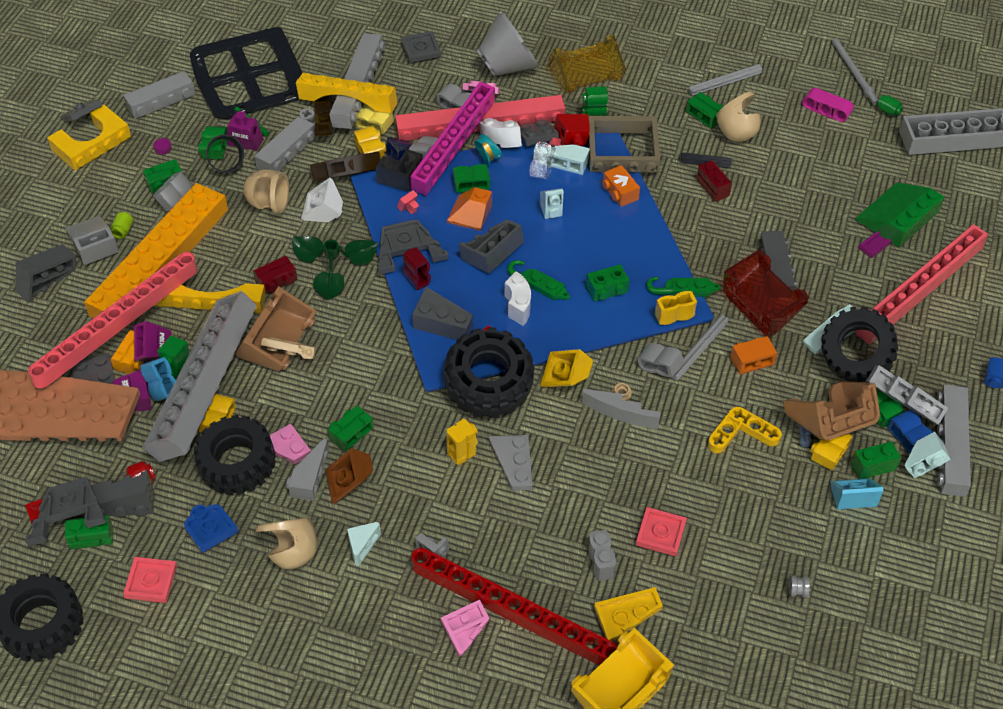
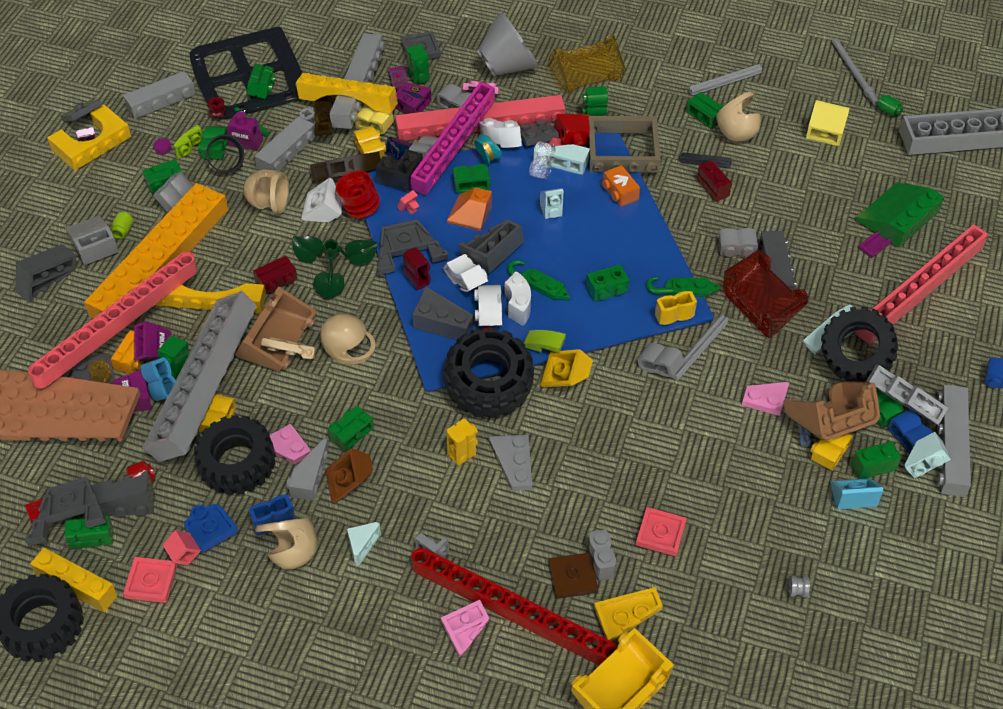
light grey slope [582,389,660,429] -> none
tan plate [612,383,632,401] -> none
yellow beam [708,407,782,453] -> none
orange brick [730,336,777,374] -> none
dark pink beam [803,88,854,122] -> none
none -> yellow brick [30,548,117,613]
none -> tile [76,128,96,141]
none -> clear yellow wheel [89,359,112,383]
none -> coral brick [163,530,201,565]
none -> lime slope [174,125,202,160]
none -> dark red wheel [207,97,226,118]
none -> green brick [247,64,276,99]
none -> blue brick [249,495,296,534]
none -> tan piece [320,313,376,365]
none -> red wheel [336,170,380,219]
none -> magenta tile [389,66,408,90]
none -> magenta torso [395,83,432,114]
none -> green brick [407,44,429,85]
none -> white brick [443,254,488,292]
none -> white brick [475,285,502,326]
none -> lime slope [524,330,566,353]
none -> reddish brown plate [548,552,598,599]
none -> light grey brick [718,228,758,257]
none -> bright pink wing [742,382,789,416]
none -> light yellow slope [806,100,850,146]

